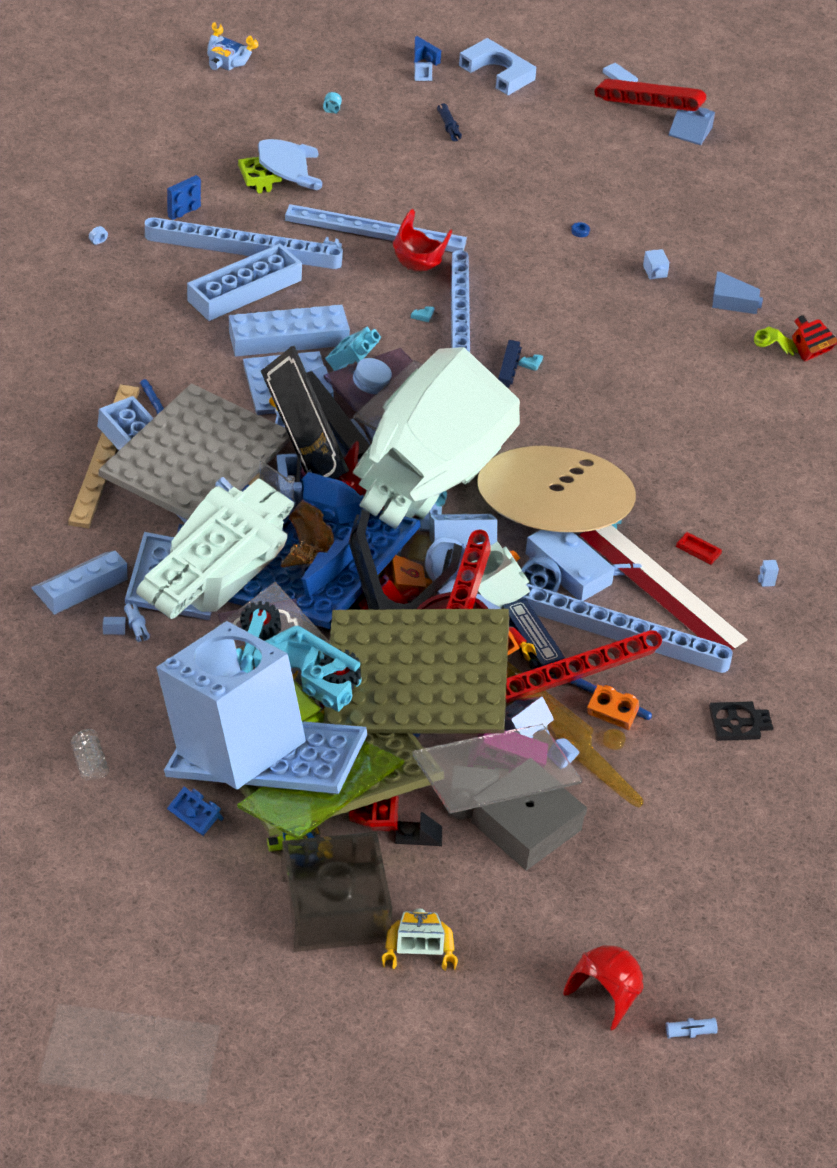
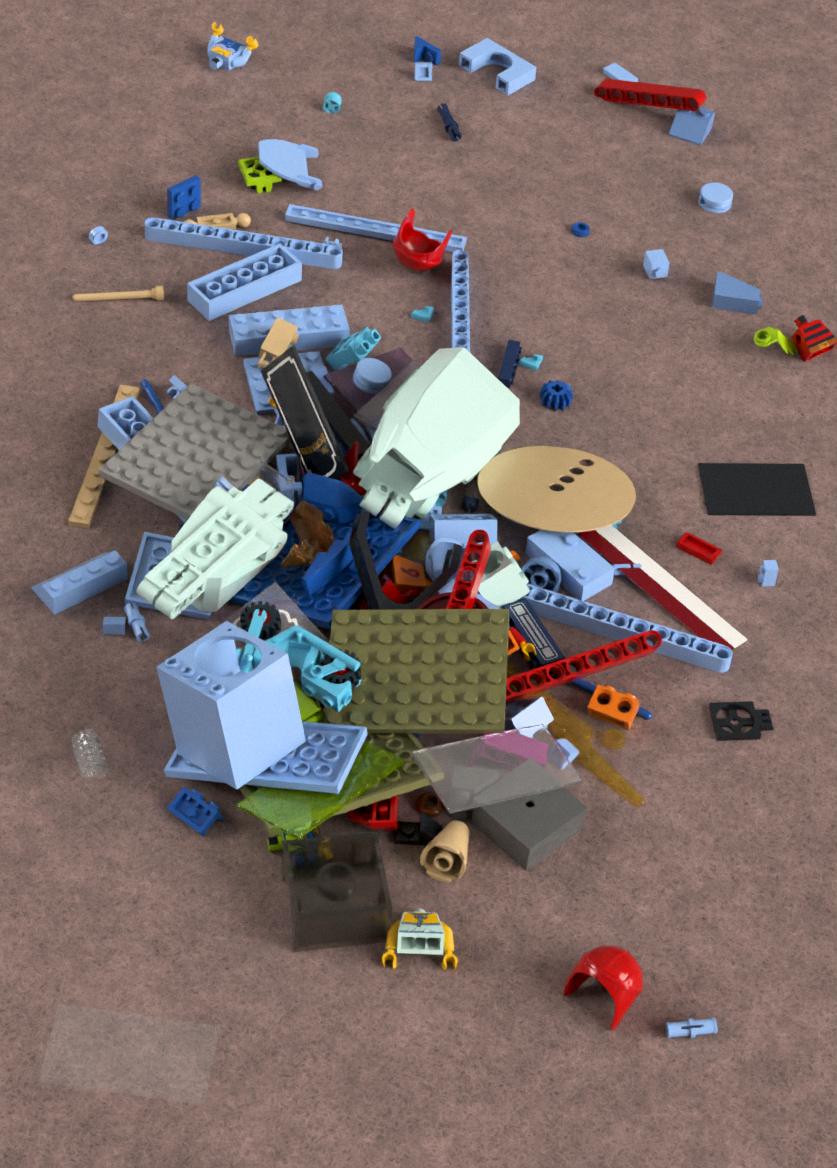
none -> tan piece [72,286,164,302]
none -> light blue tile [167,375,187,399]
none -> tan plate [184,213,251,230]
none -> tan brick [257,317,299,369]
none -> reddish brown piece [416,792,444,818]
none -> tan cone [420,821,469,883]
none -> dark blue hinge [462,496,480,513]
none -> blue gear [539,380,573,412]
none -> black piece [698,463,816,516]
none -> light blue head [699,183,733,213]

